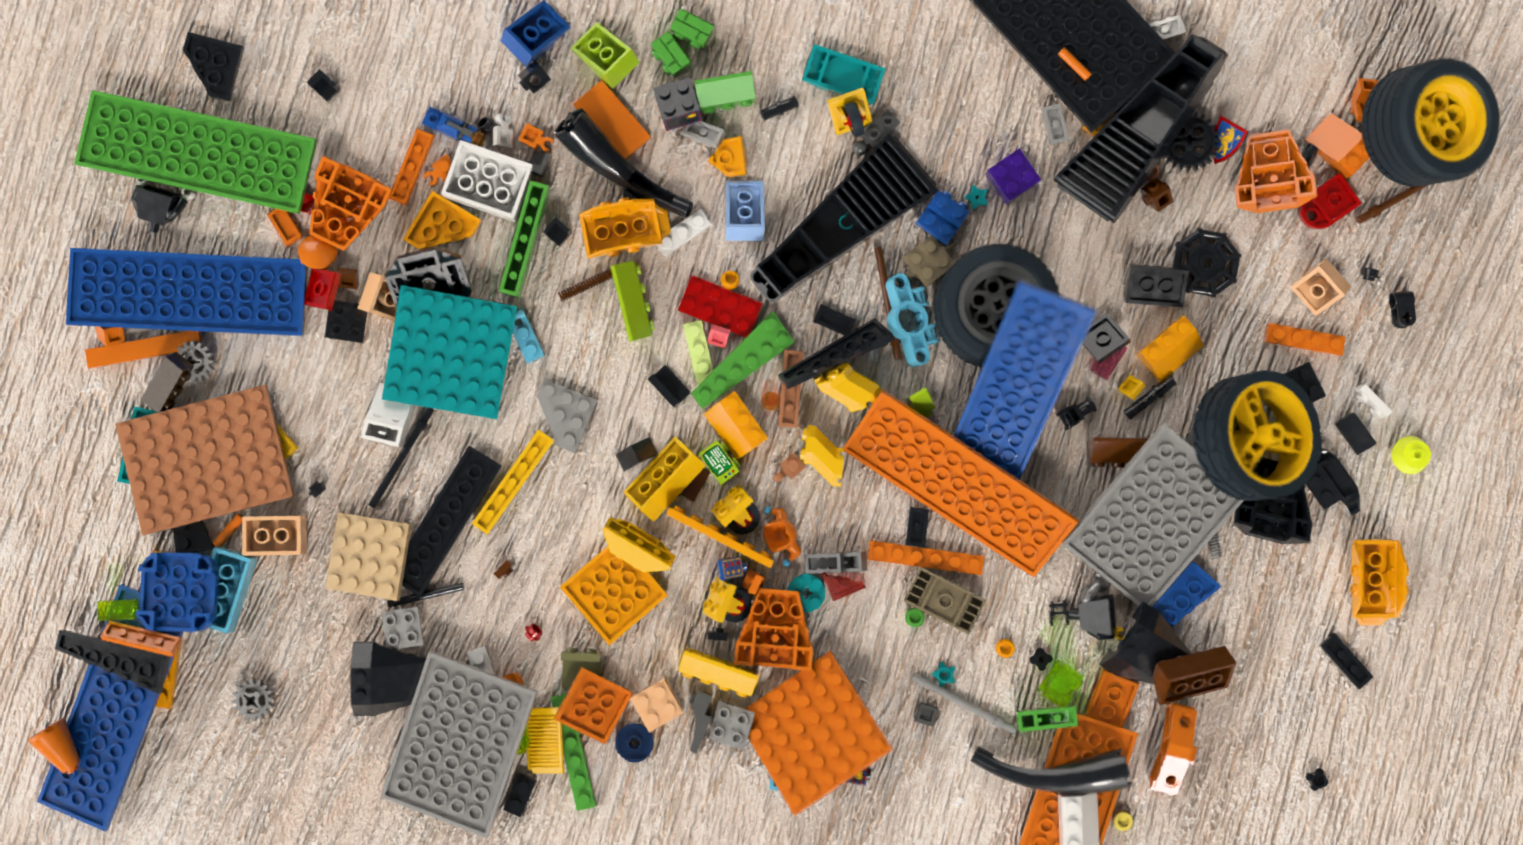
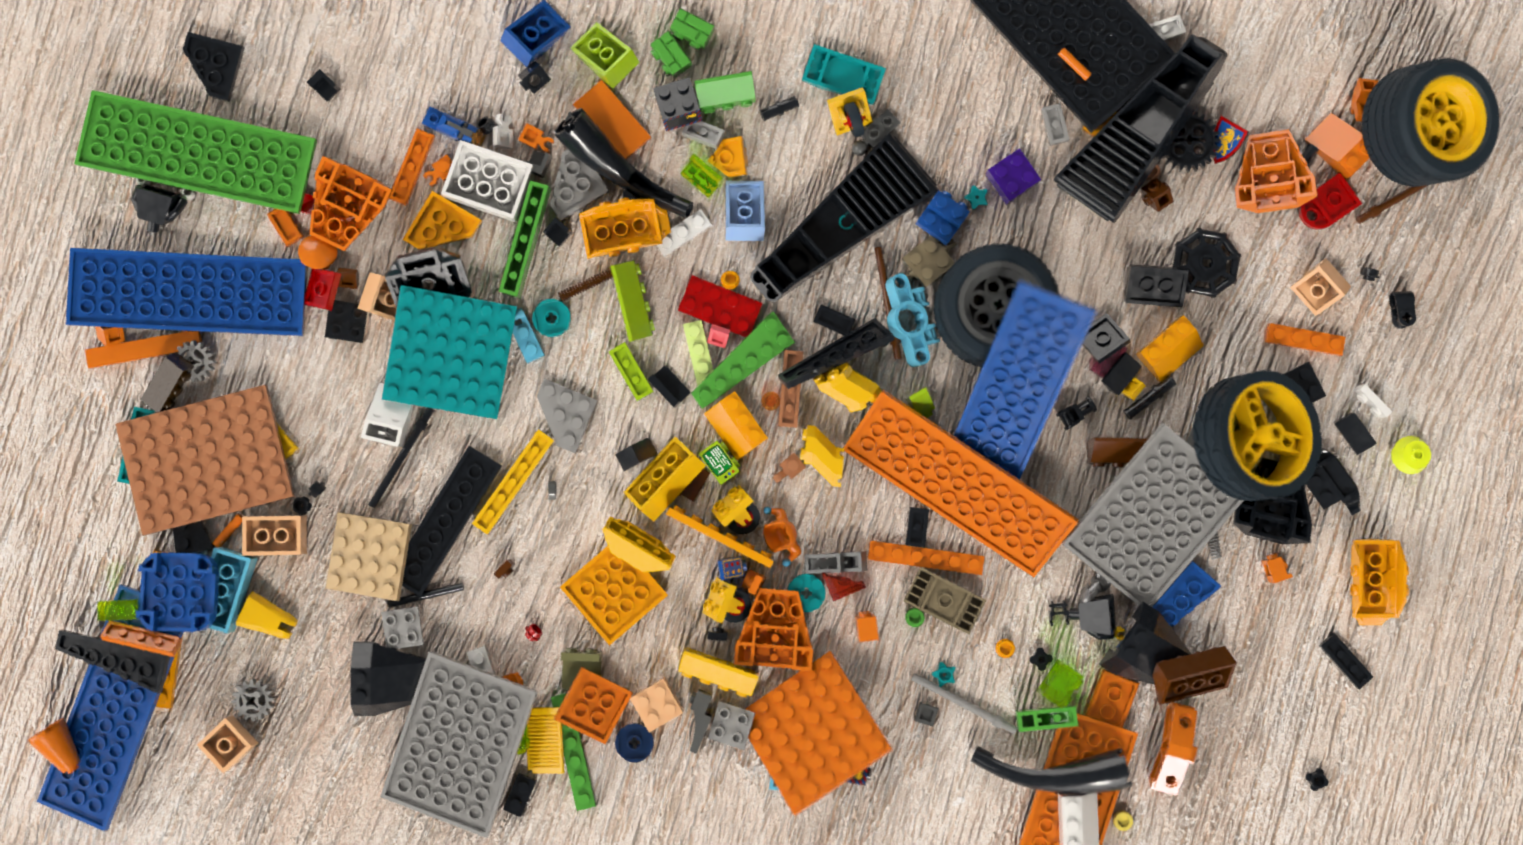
none -> light nougat brick [197,715,258,773]
none -> yellow piece [236,591,298,639]
none -> black plate [293,496,312,515]
none -> teal plate [532,299,571,337]
none -> dark grey tile [548,481,556,500]
none -> light grey plate [550,149,609,221]
none -> lime plate [608,342,654,402]
none -> clear neon green panel [680,154,723,198]
none -> orange brick [855,611,879,642]
none -> black slope [1101,352,1142,395]
none -> orange brick [1261,552,1293,583]

